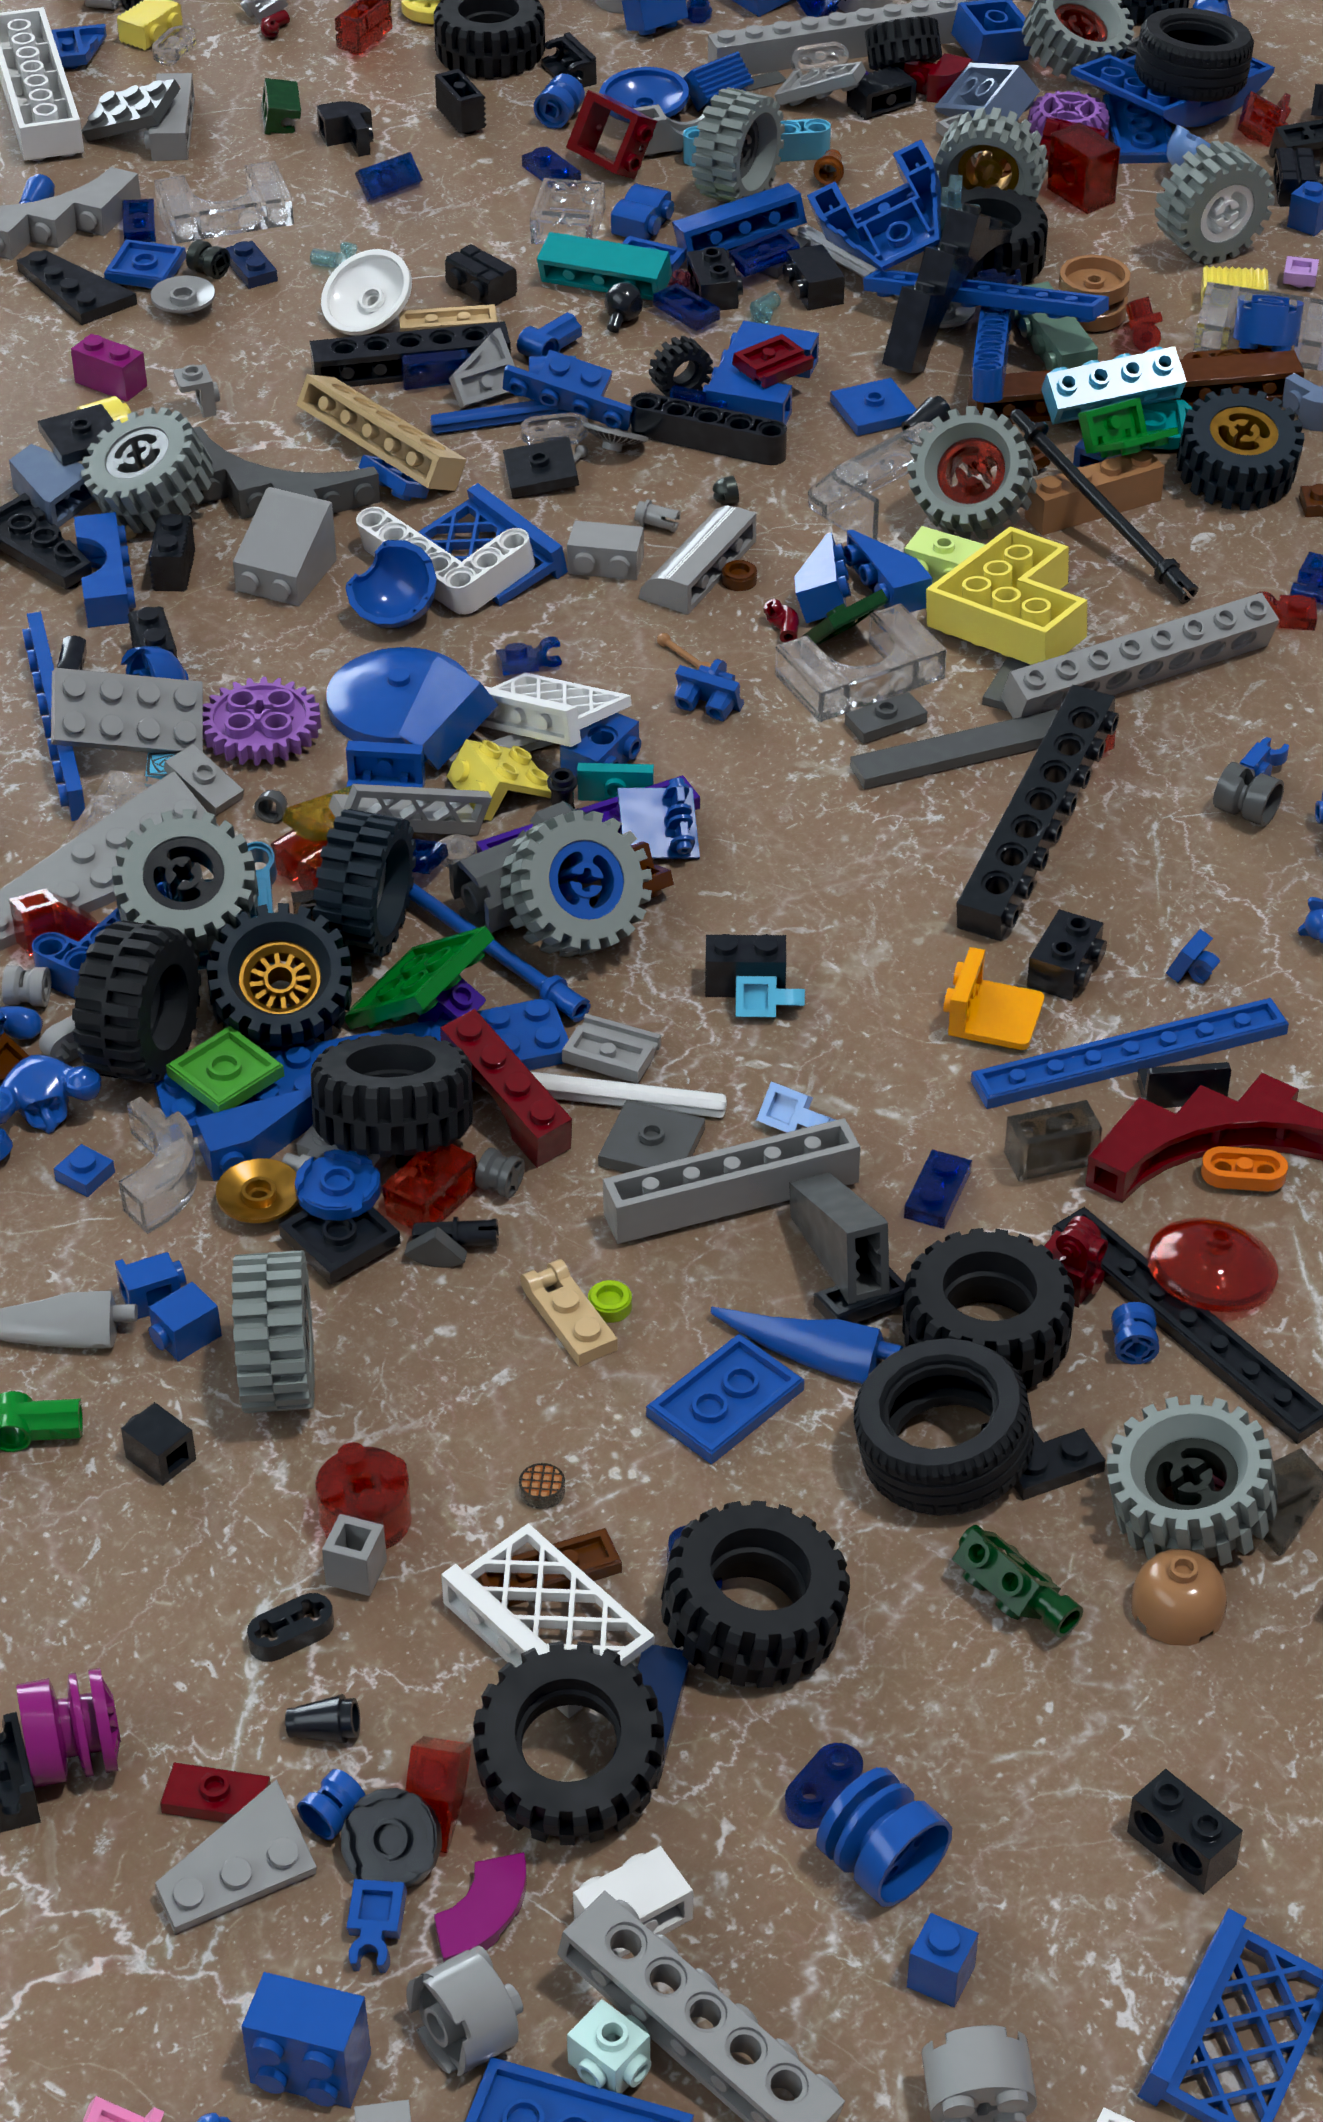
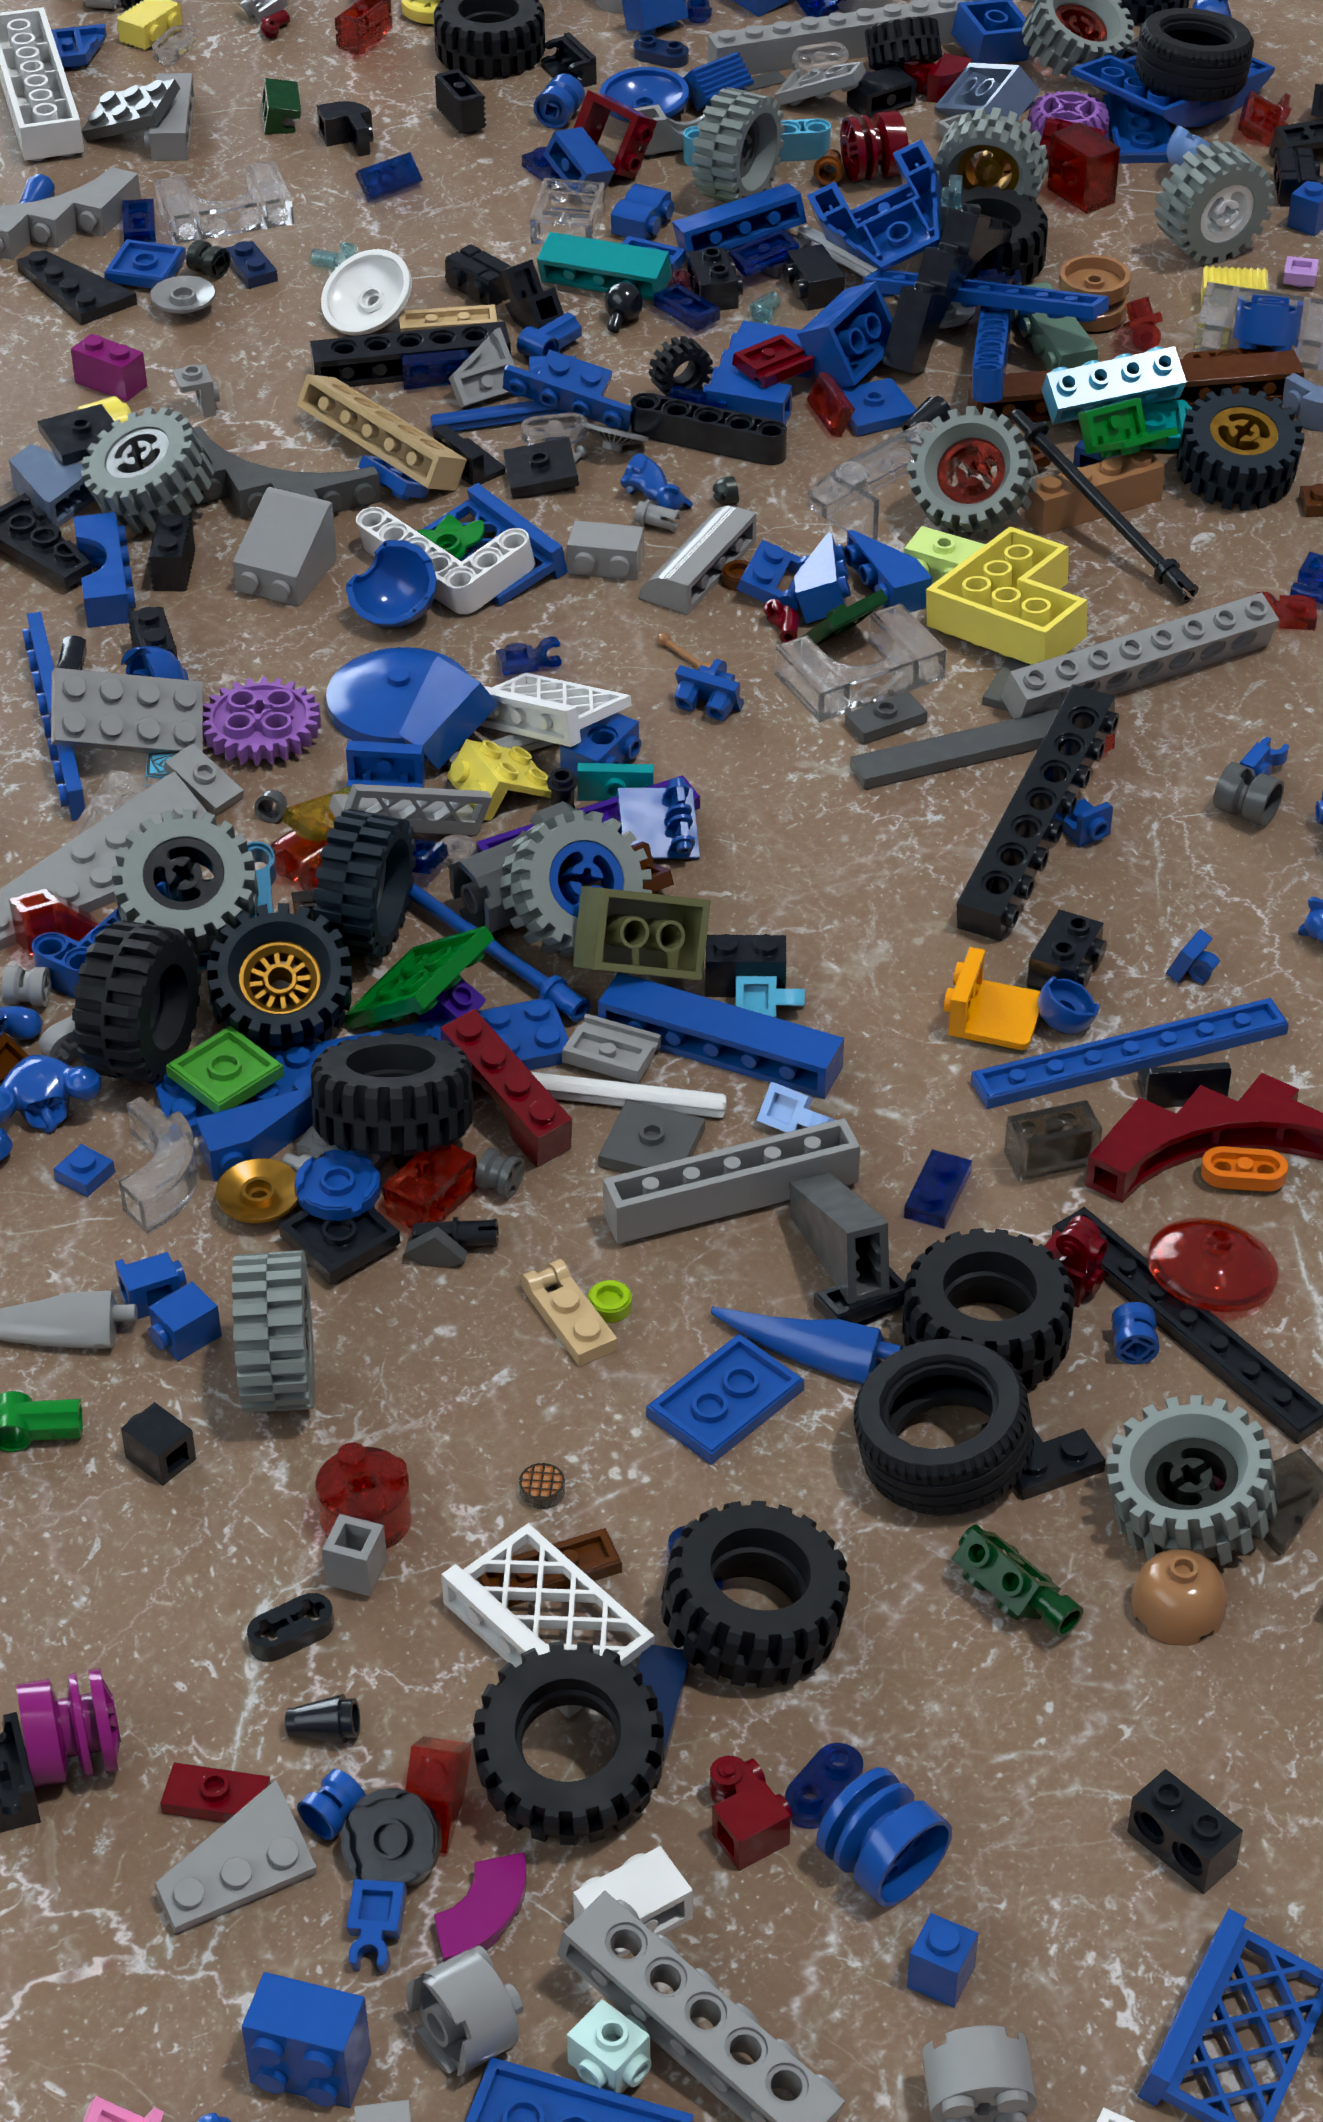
none -> green plate [416,514,485,560]
none -> black panel [433,424,506,486]
none -> black brick [500,259,564,329]
none -> blue brick [543,127,615,197]
none -> olive brick [573,886,711,980]
none -> blue brick [598,972,844,1099]
none -> blue animal [620,453,693,510]
none -> dark blue plate [633,35,689,68]
none -> dark red brick [710,1755,793,1871]
none -> blue plate [736,540,809,611]
none -> blue brick [797,281,893,393]
none -> clear red plate [807,372,855,438]
none -> dark red wheel [840,110,909,183]
none -> blue hair [1037,976,1100,1034]
none -> blue bracket [1062,798,1113,848]

